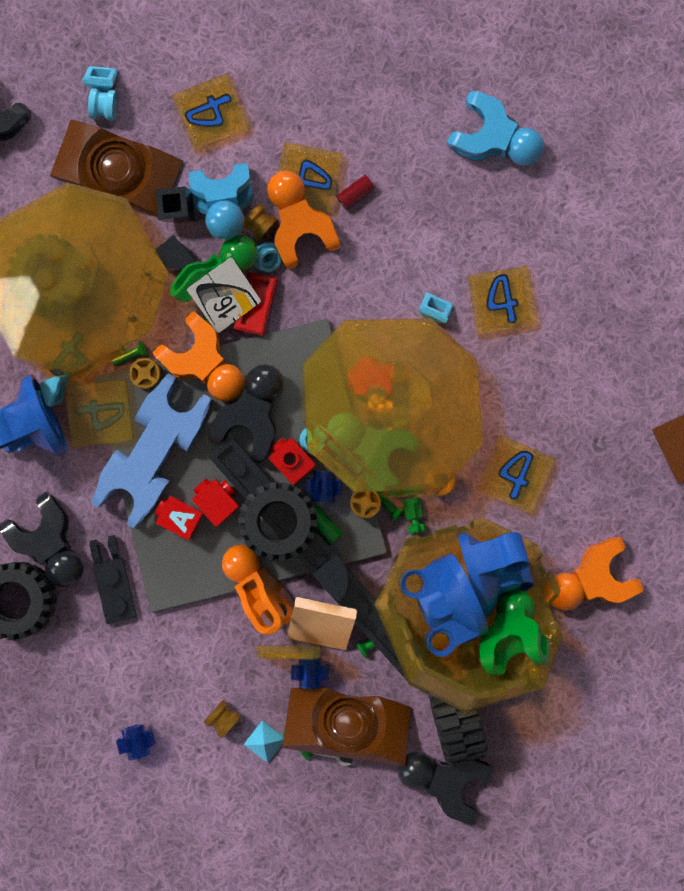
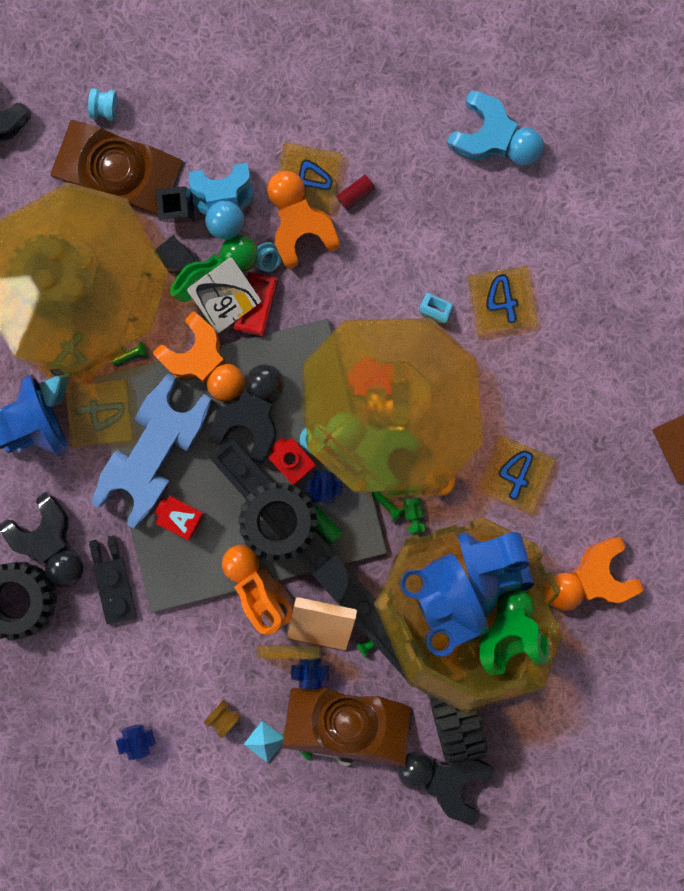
medium azure slope [83,66,118,92] -> none
pearl gold wheel [129,358,163,390] -> none
clear yellow tile [172,73,250,152] -> none
red brick [191,479,241,527] -> none
pearl gold wheel [243,204,279,243] -> none
pearl gold wheel [350,488,381,518] -> none

